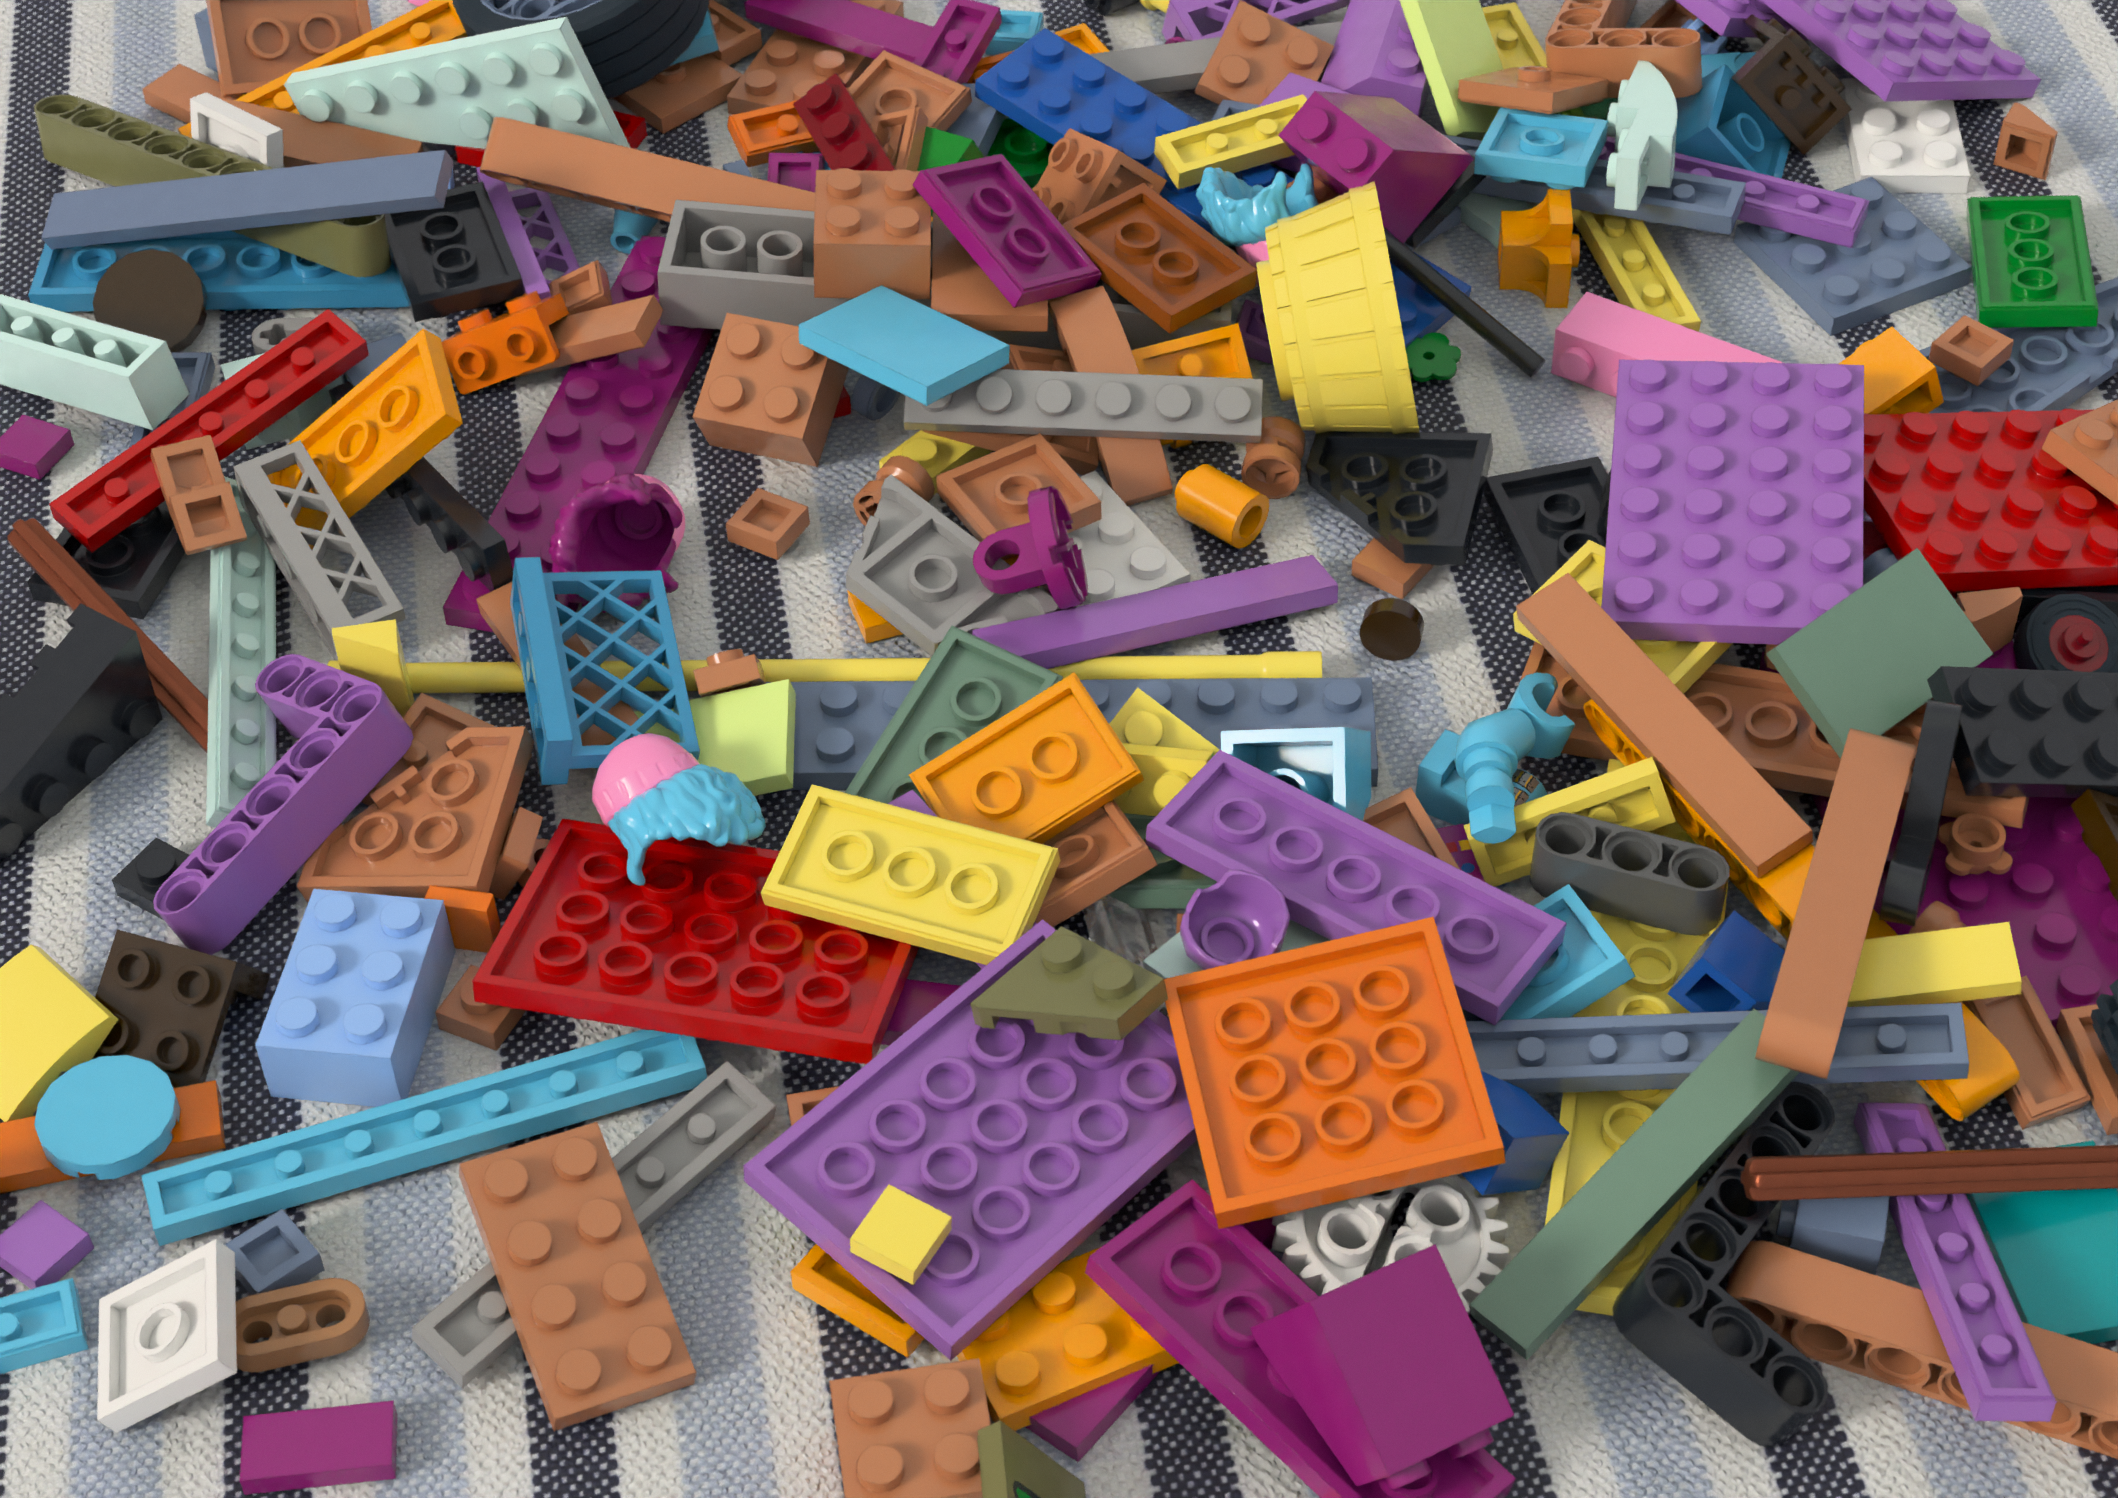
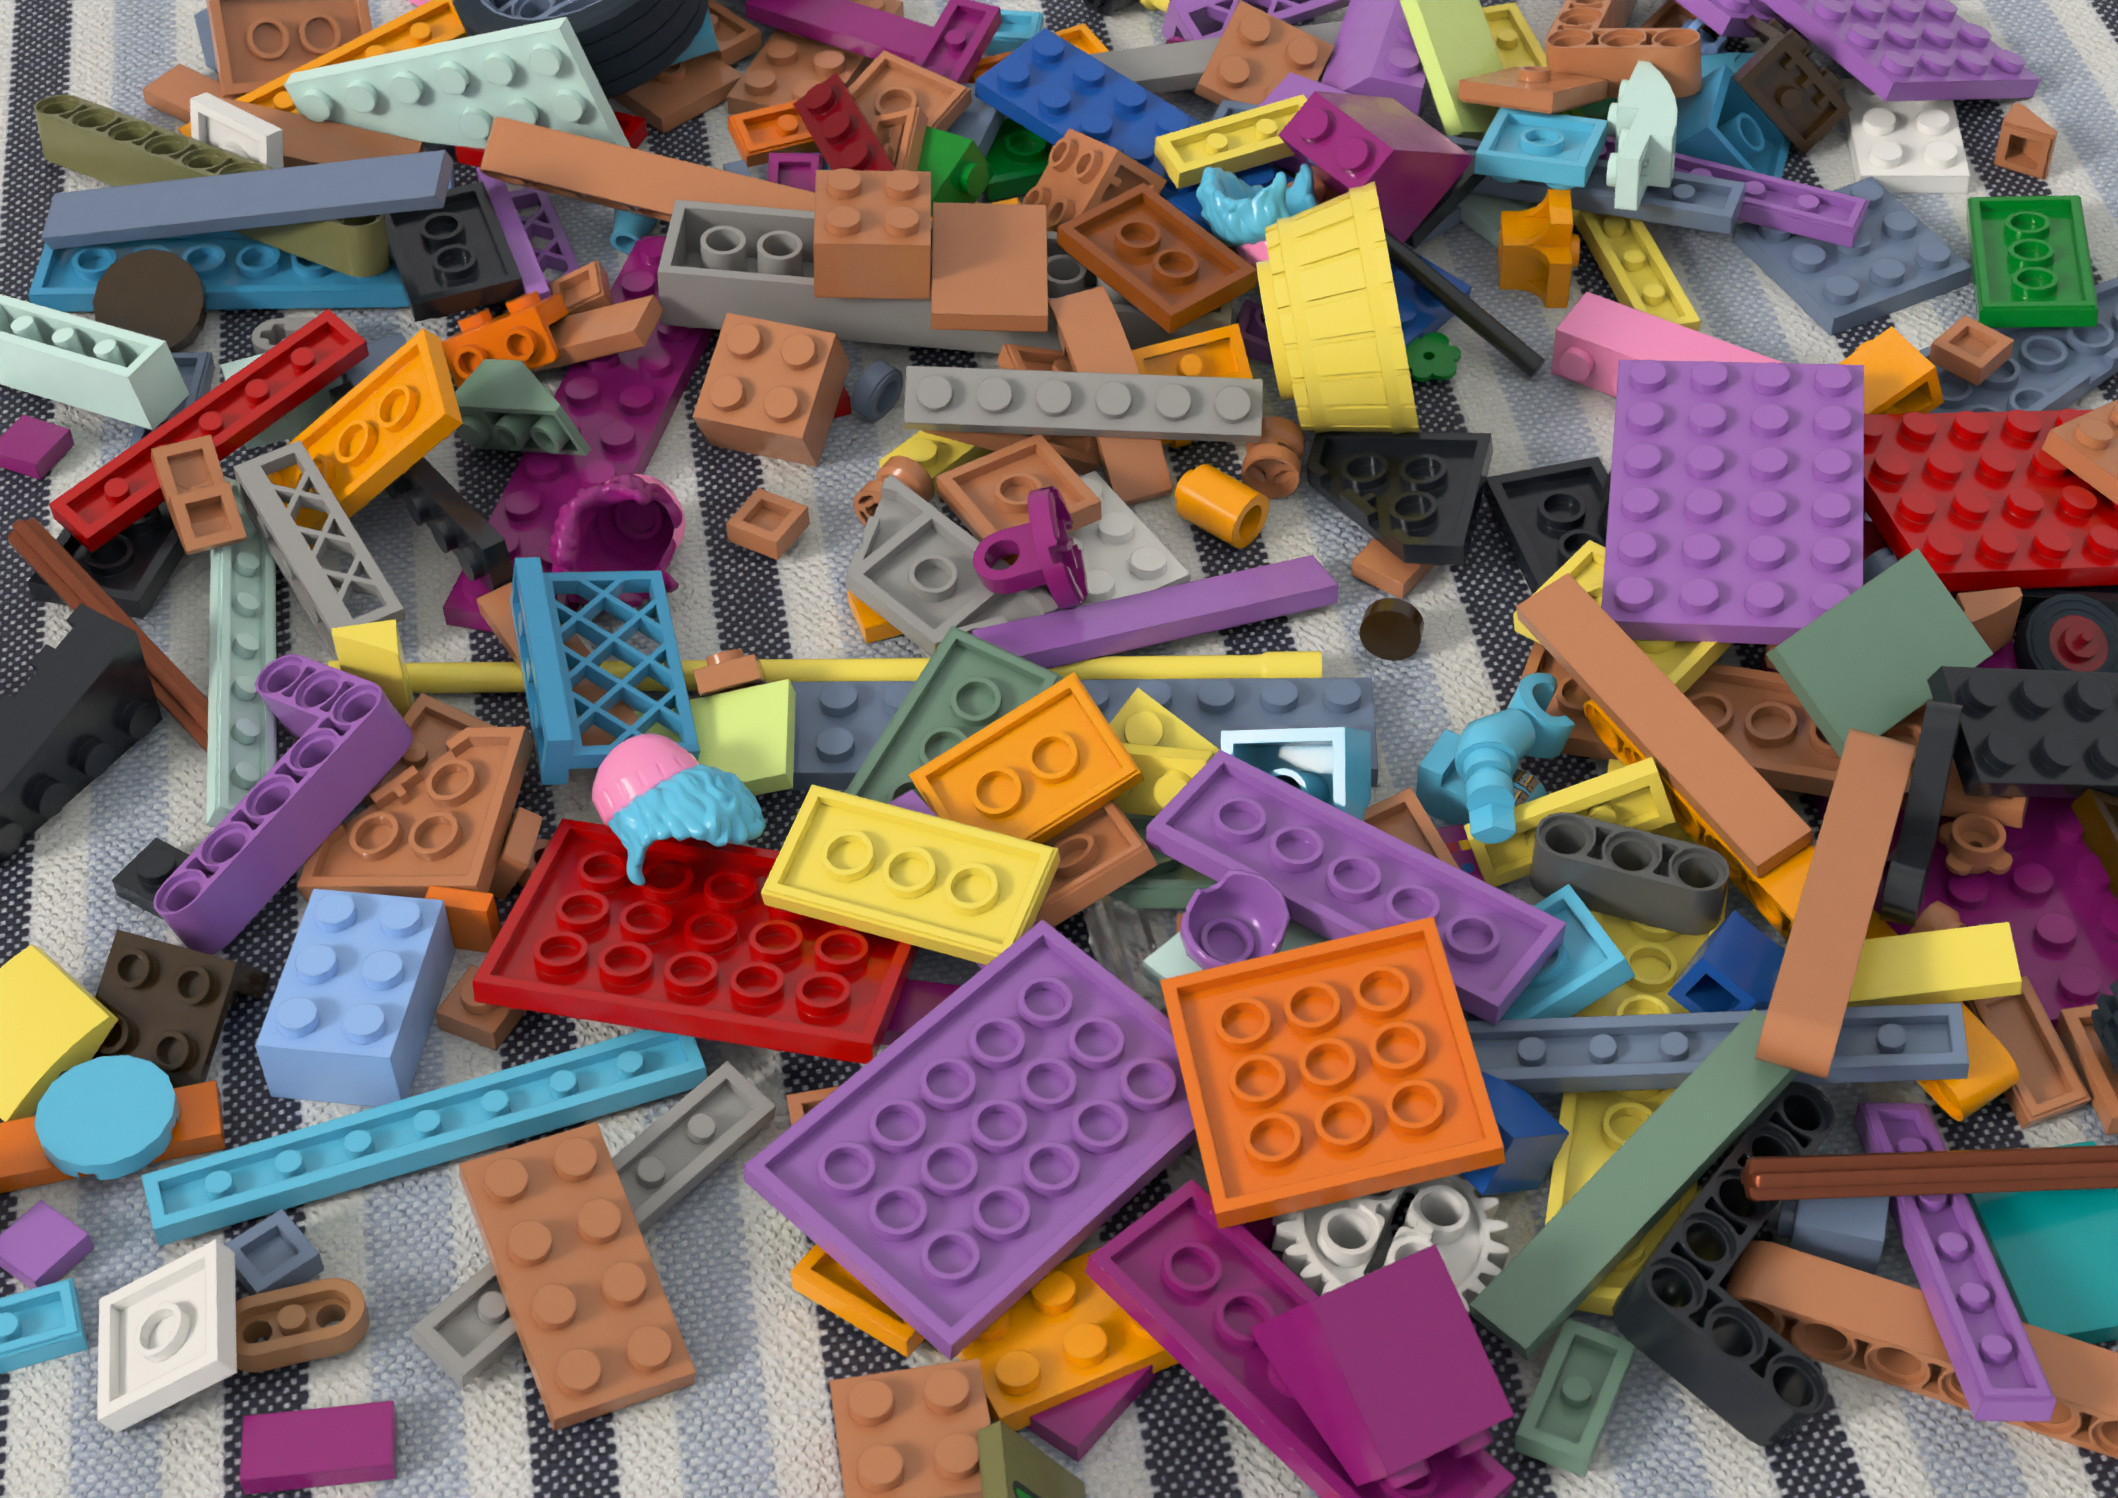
medium azure tile [799,285,1010,406] -> none
light yellow tile [850,1184,952,1285] -> none
magenta tile [913,154,1102,308] -> none
olive wing [970,926,1168,1040] -> none
none -> sand green slope [455,359,591,456]
none -> sand green plate [1513,1318,1636,1477]

